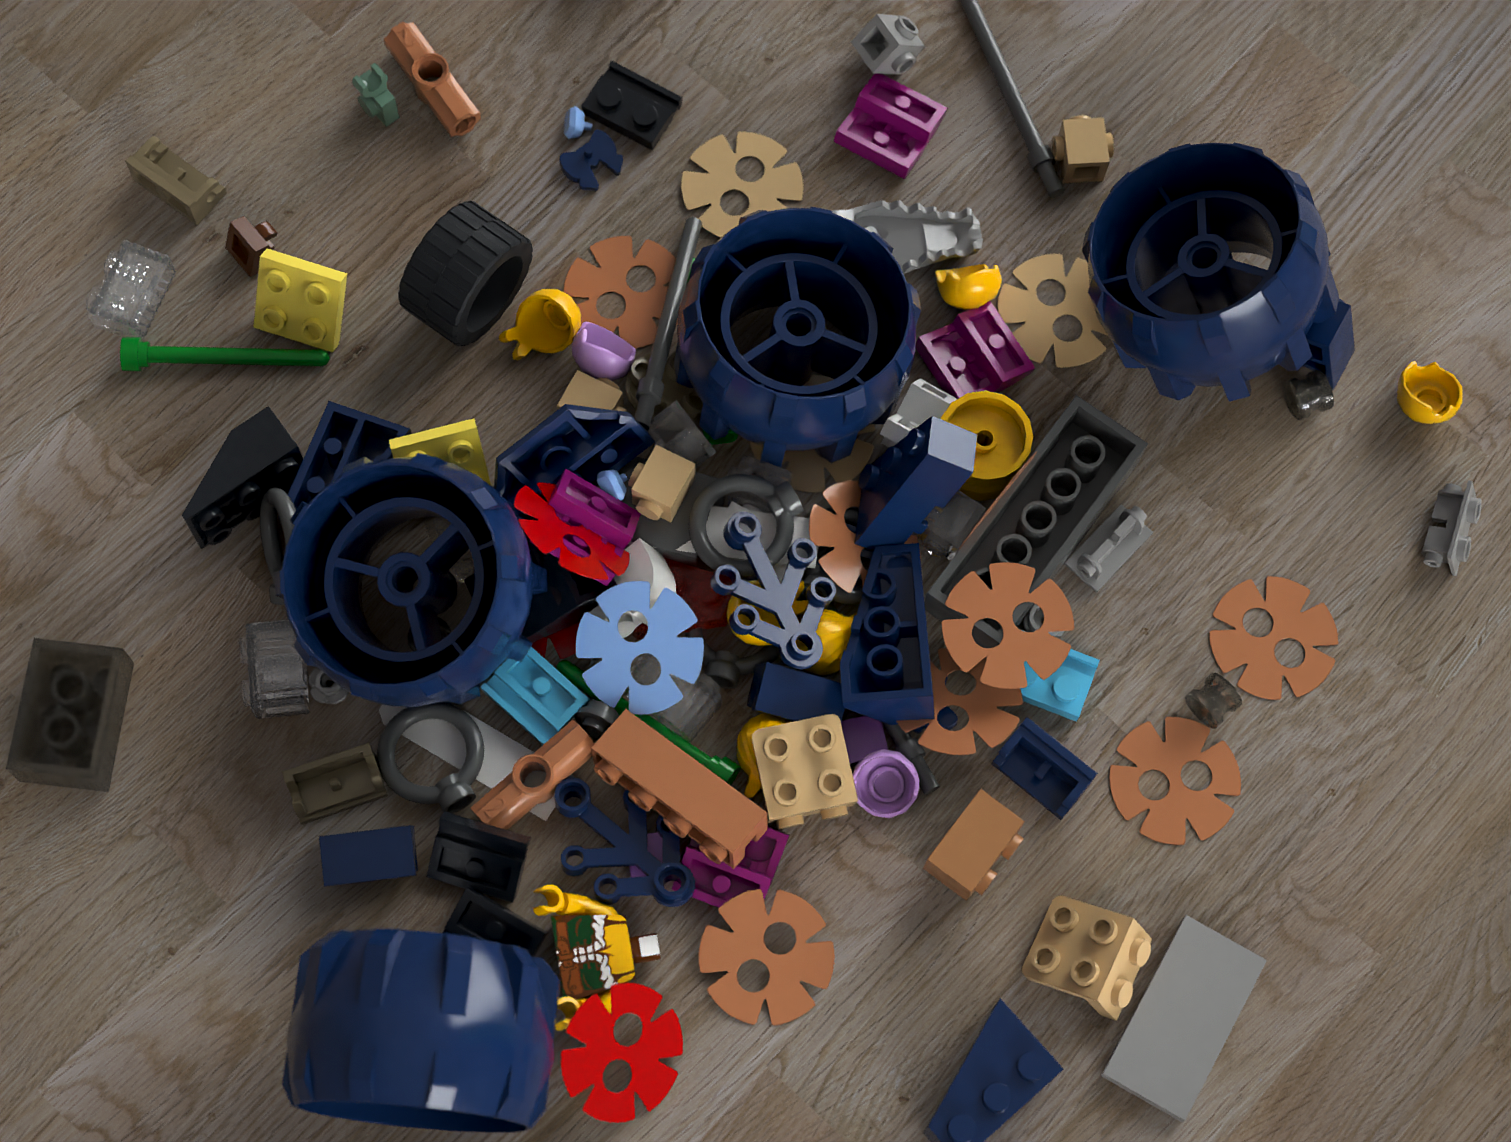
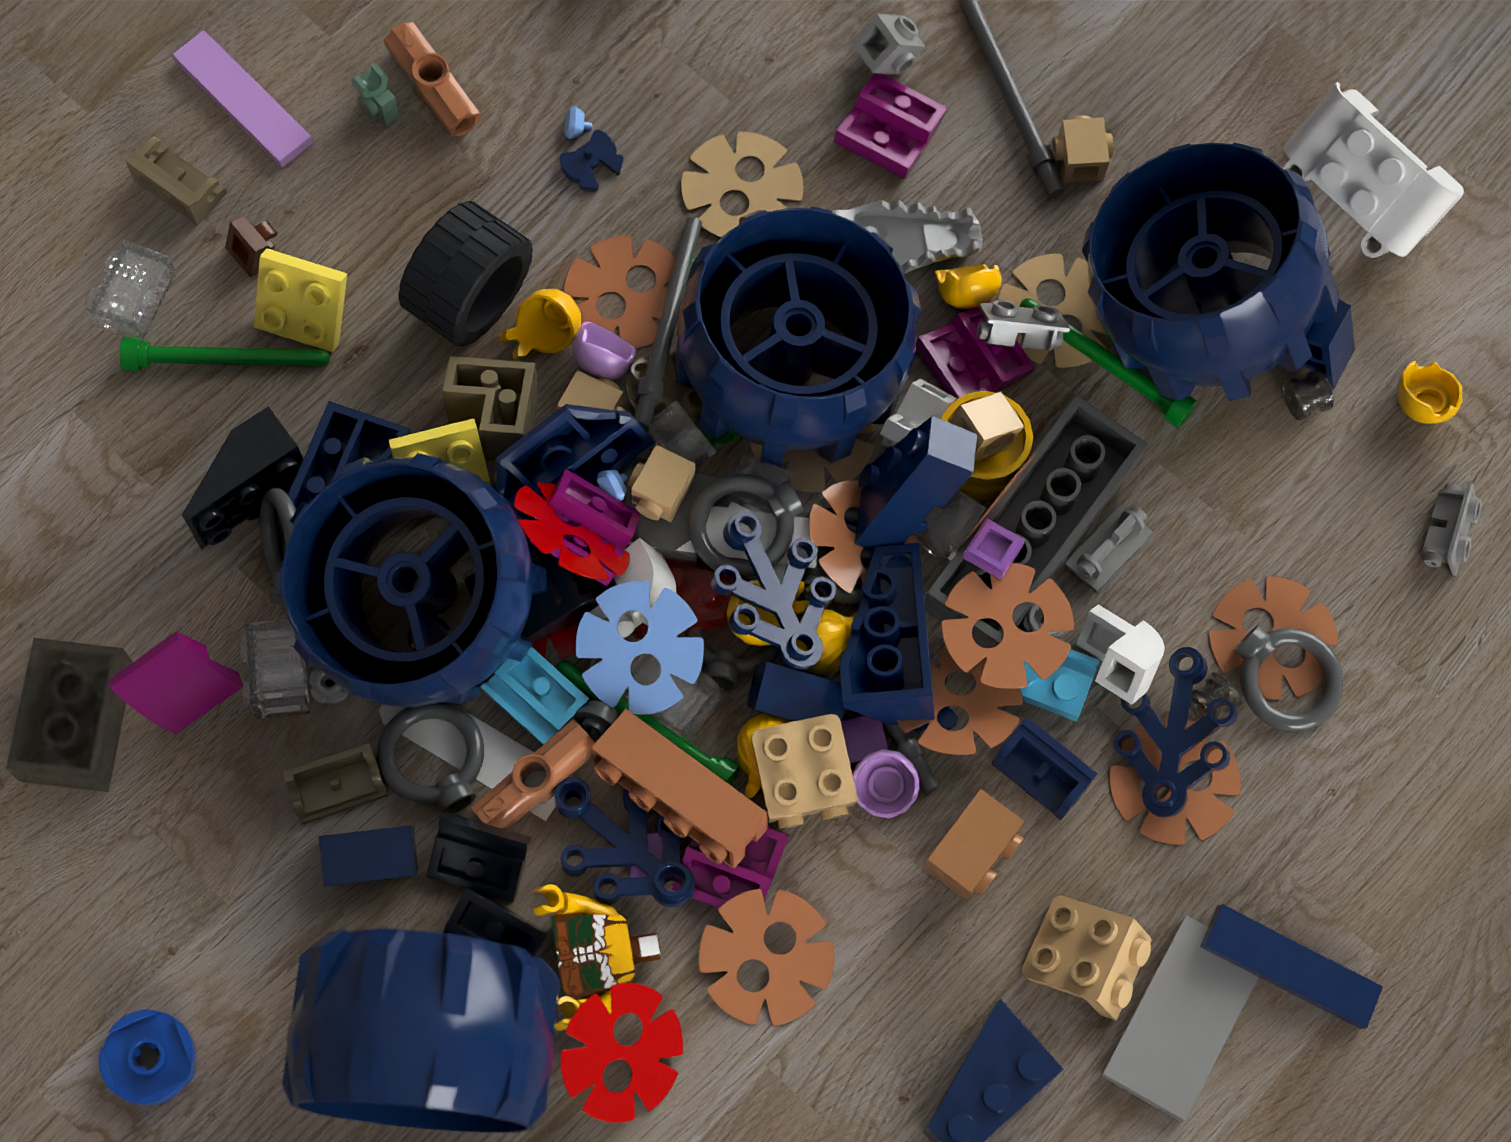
black plate [581,60,682,151] -> none
none -> blue plate [99,1009,196,1106]
none -> magenta slope [108,631,244,734]
none -> lavender tile [172,30,313,168]
none -> dark tan brick [443,356,539,461]
none -> brick [949,392,1024,461]
none -> medium lavender tile [963,518,1025,580]
none -> light grey hinge [977,300,1070,351]
none -> green piece [1020,298,1197,429]
none -> white brick [1076,604,1165,704]
none -> dark blue plant [1113,647,1237,818]
none -> dark blue tile [1200,904,1383,1029]
none -> dark grey piece [1234,625,1343,732]
none -> white container [1283,82,1464,258]

